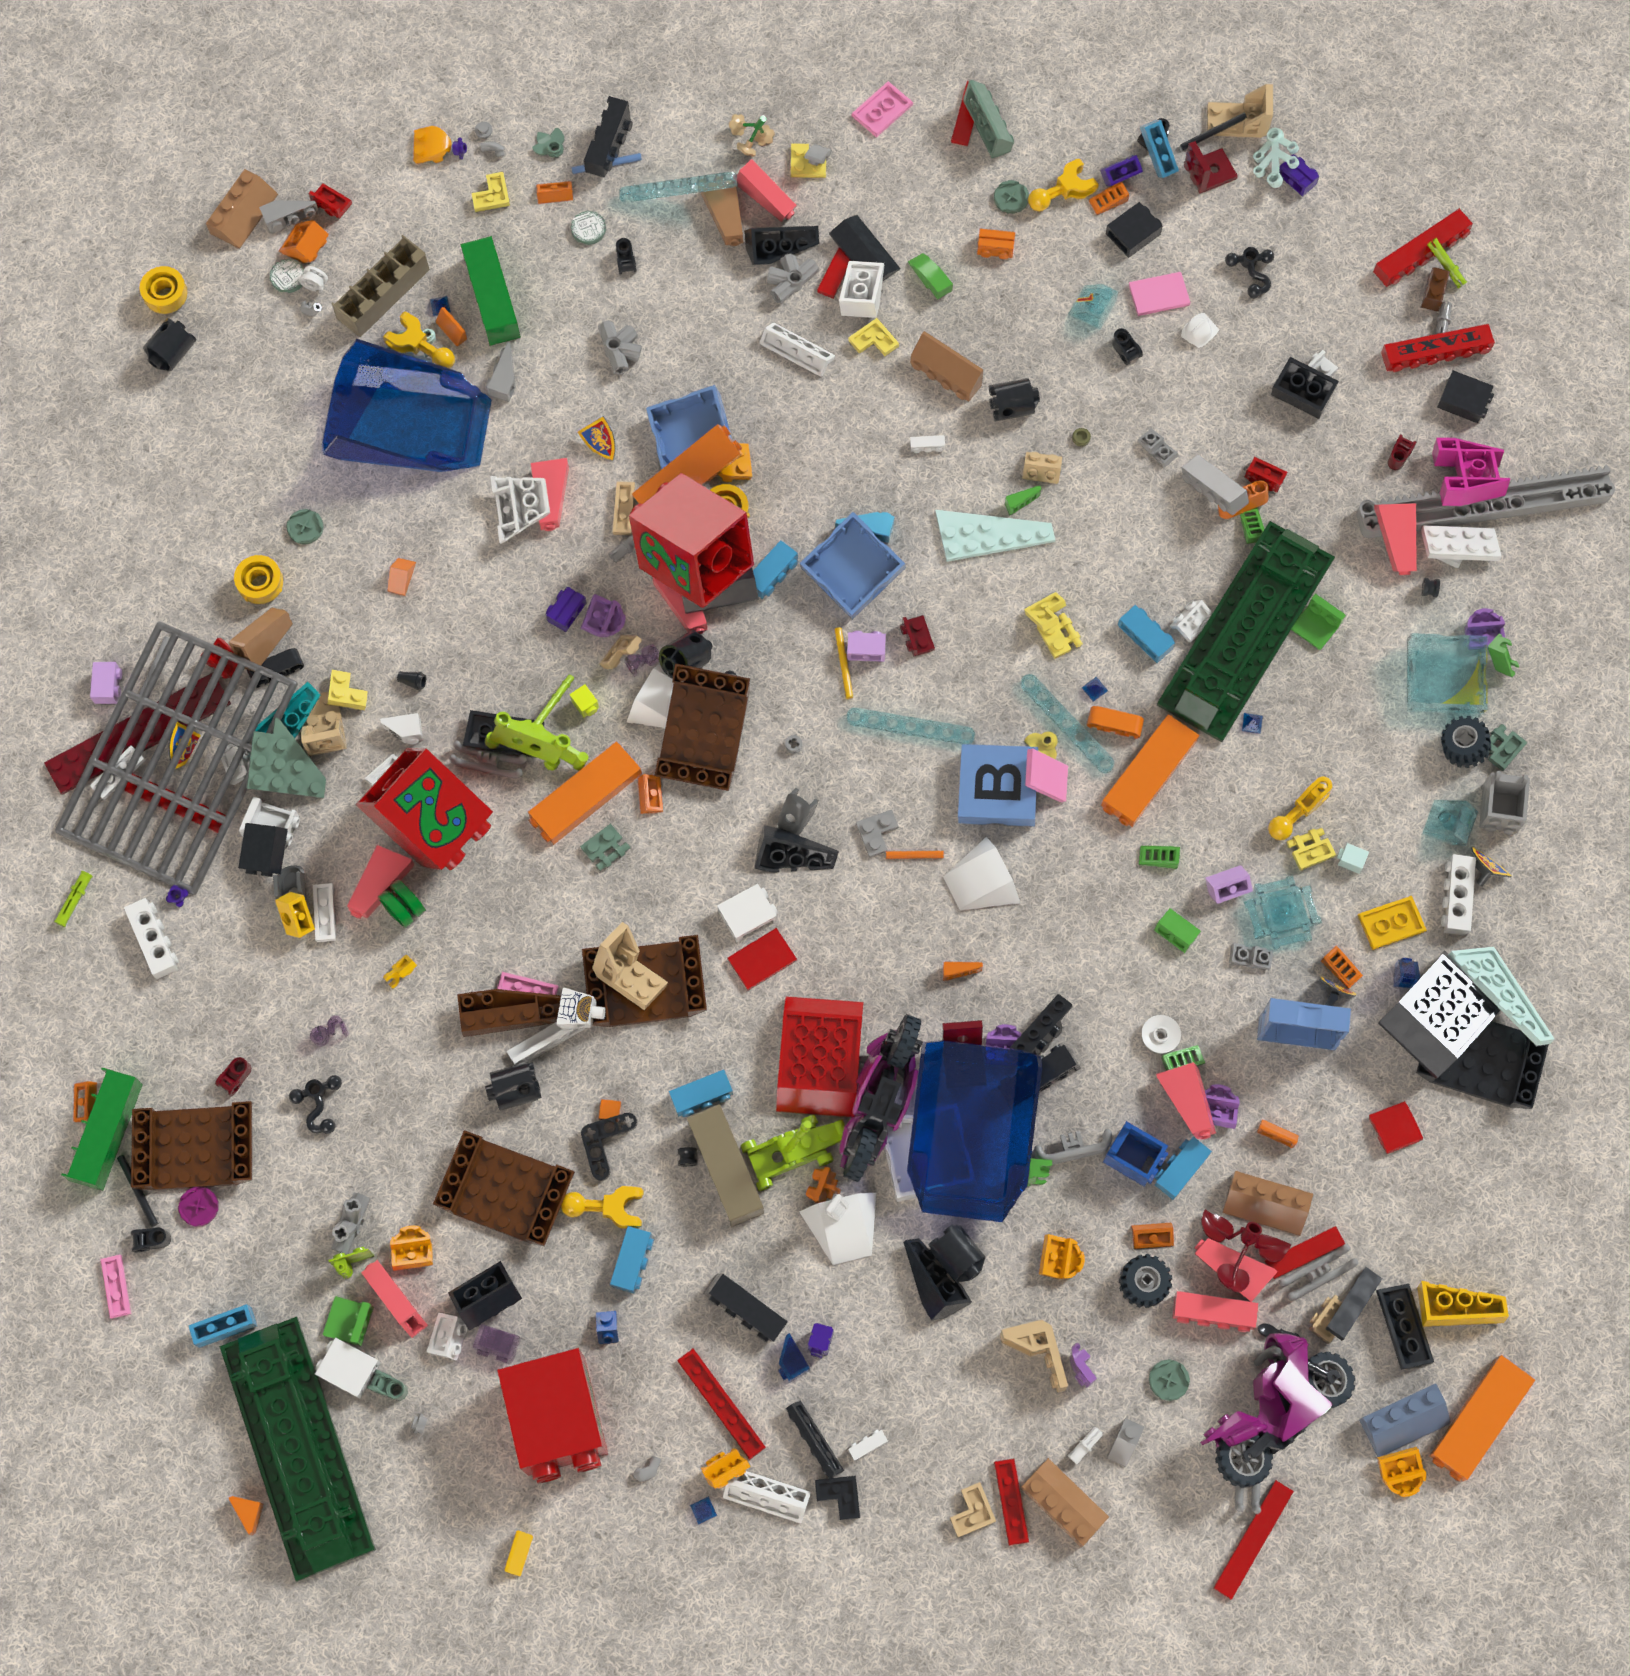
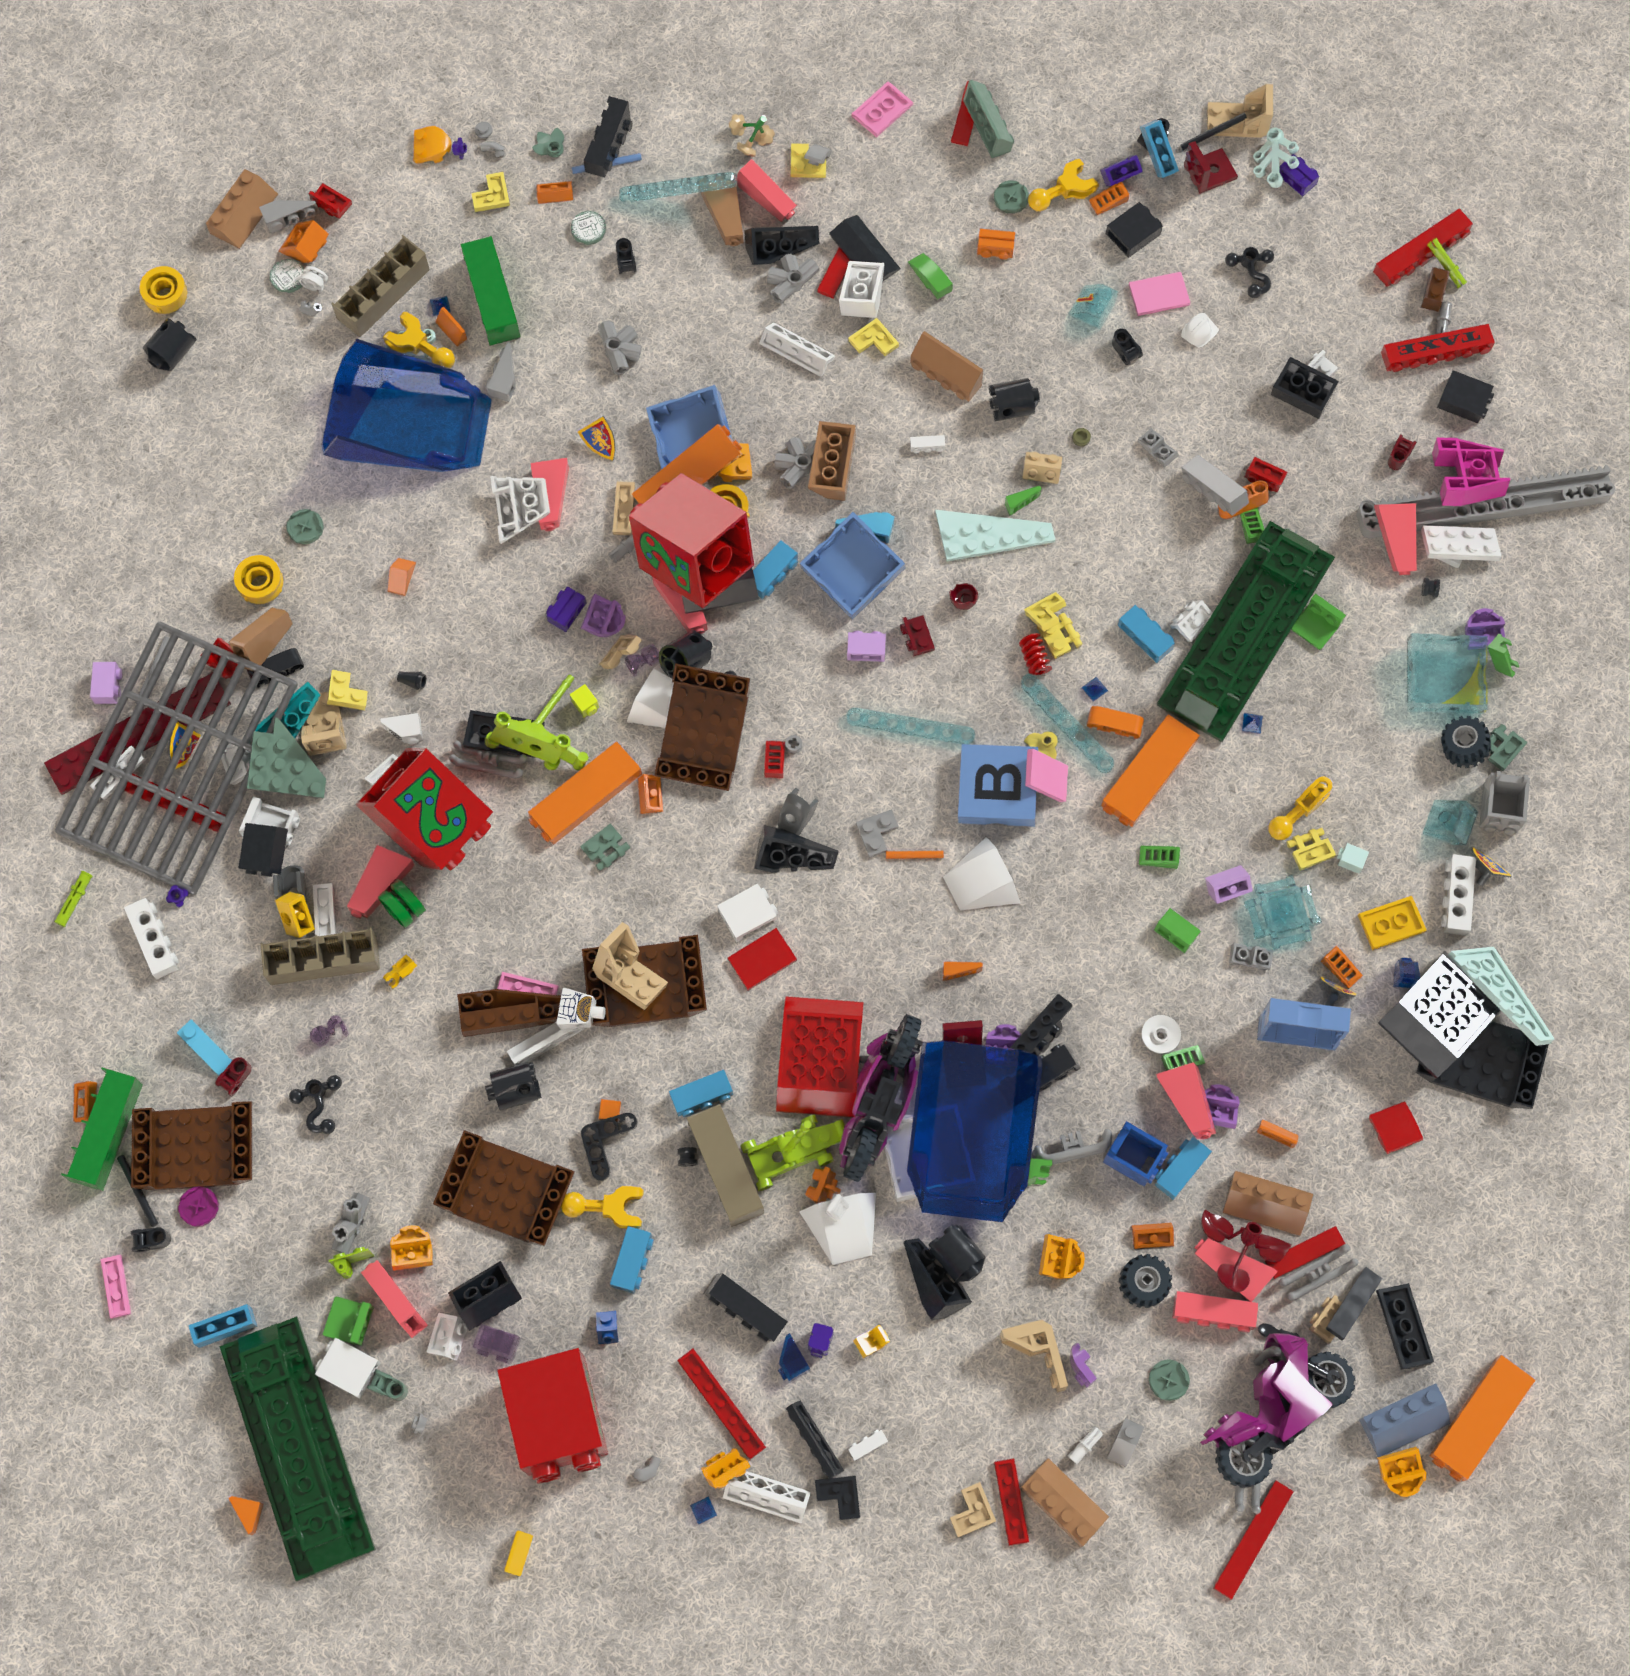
yellow bar [834,627,853,699] -> none
yellow wedge [1417,1281,1509,1327] -> none
none -> medium azure slope [177,1019,232,1076]
none -> dark tan piece [260,927,380,985]
none -> red slope [764,741,785,778]
none -> light grey piece [774,437,816,489]
none -> medium nougat slope [808,421,856,501]
none -> yellow bracket [853,1325,890,1358]
none -> dark red hair [949,583,979,610]
none -> red piece [1019,633,1052,675]

